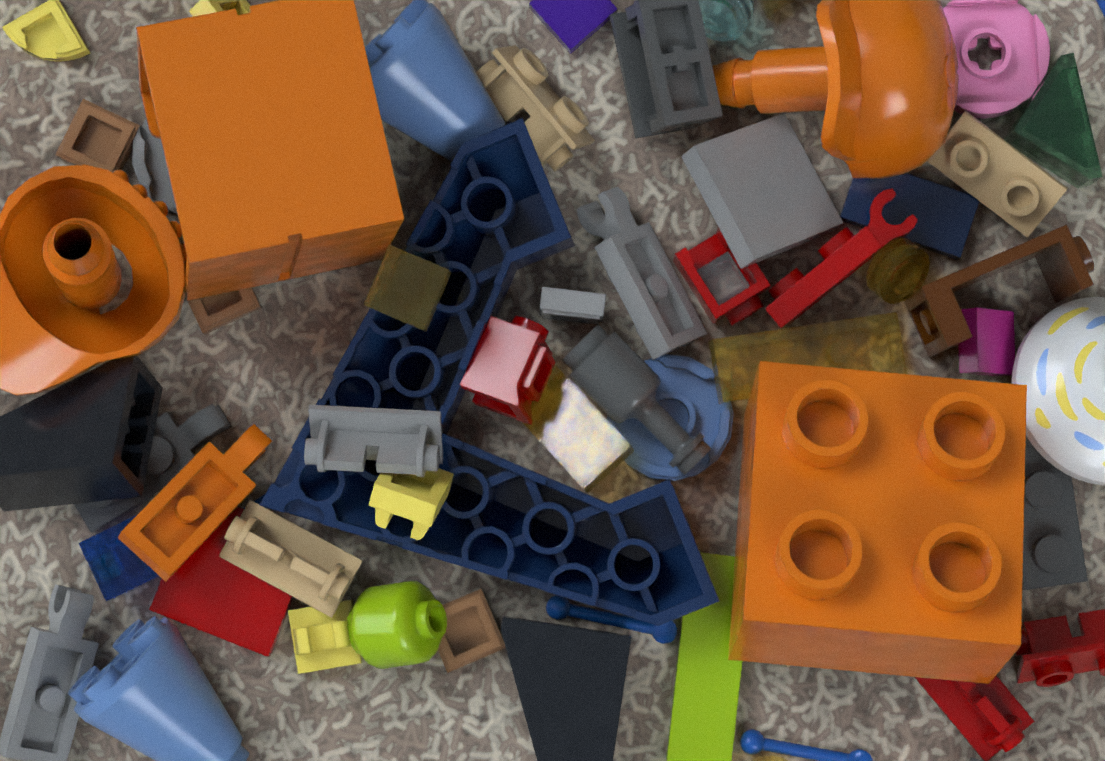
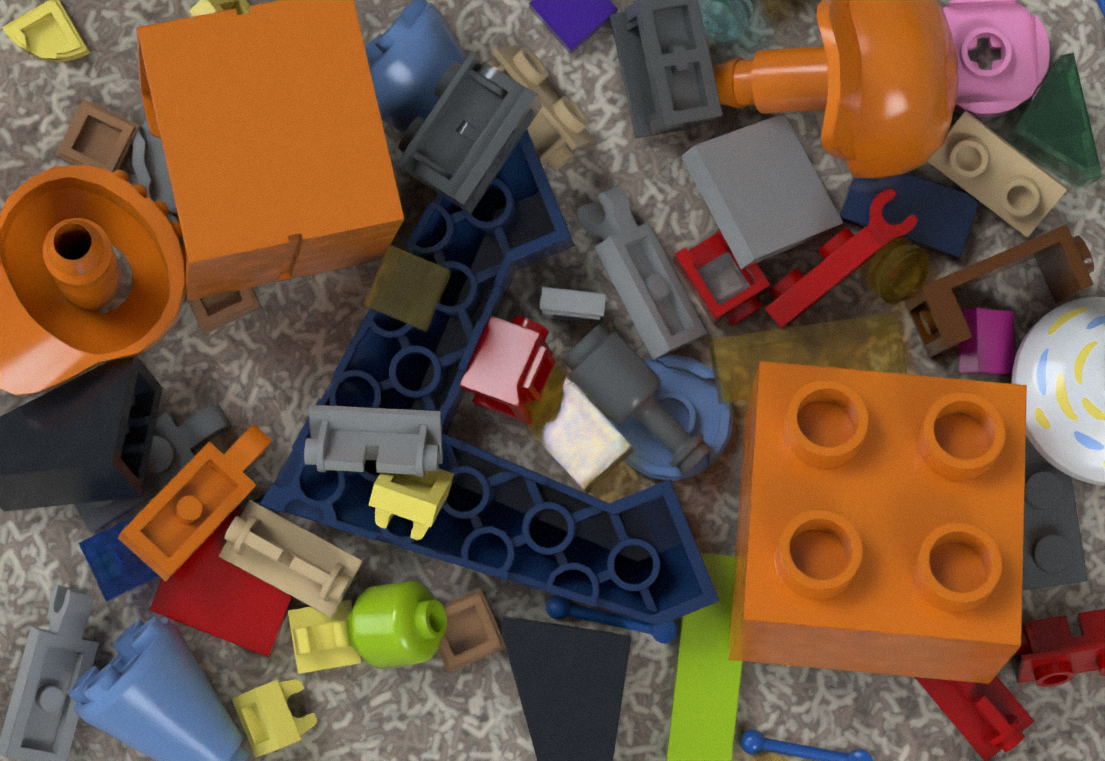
none -> light yellow tile [231,679,317,758]
none -> dark grey hinge [398,51,542,214]

